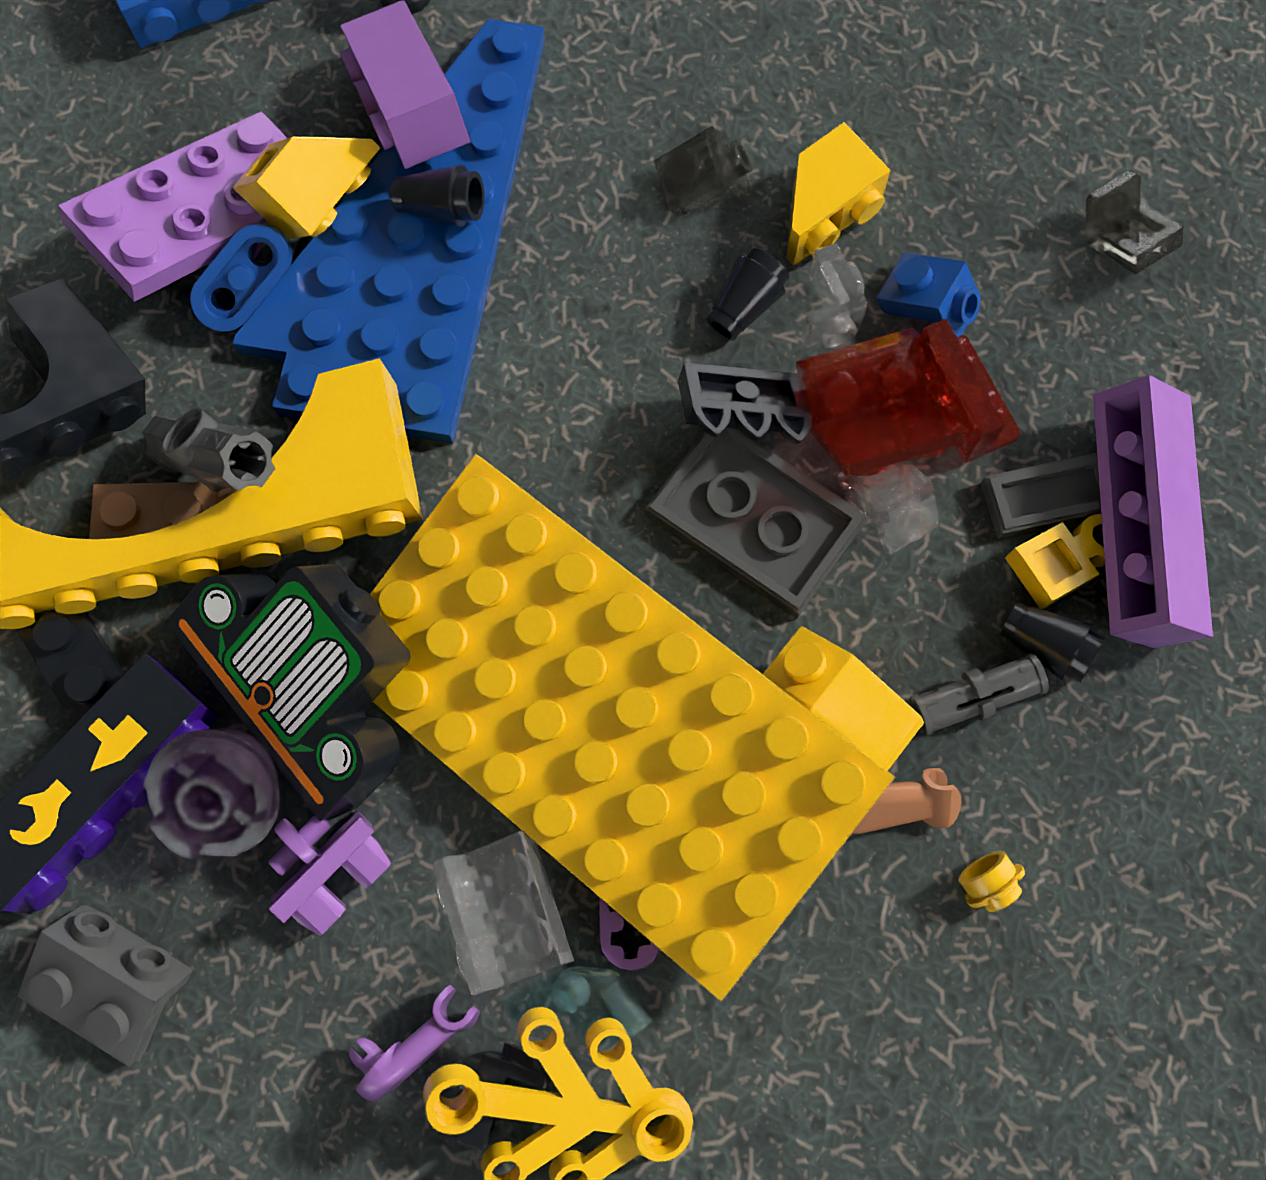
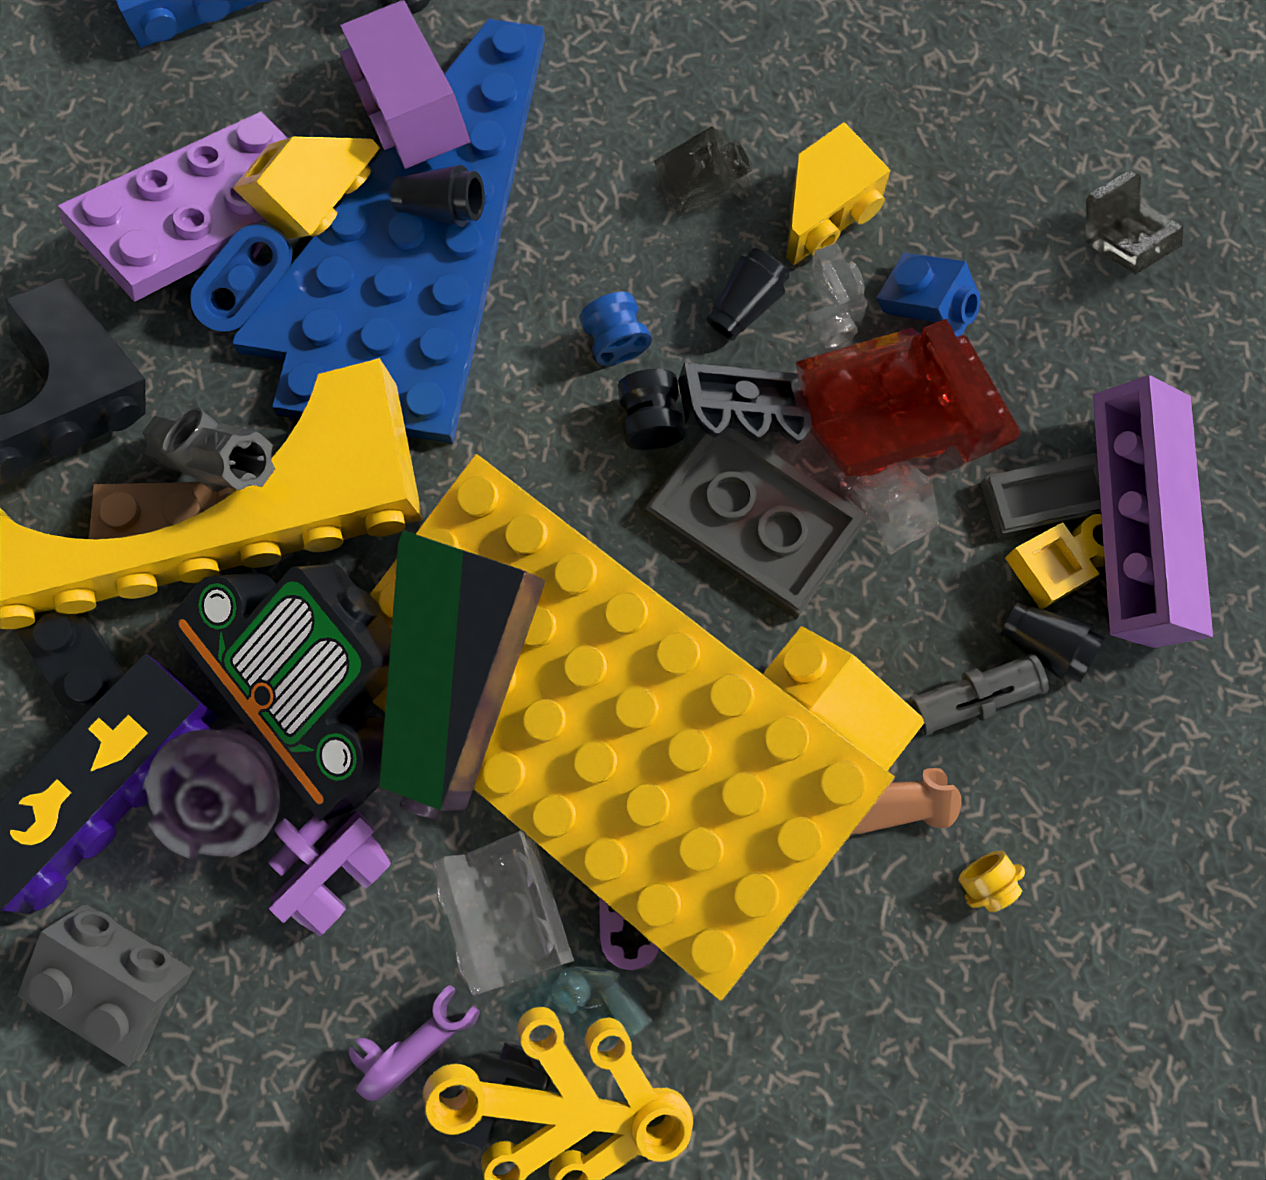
none -> slope [380,530,546,819]
none -> blue wheel [579,291,652,366]
none -> black wheel [617,369,686,450]

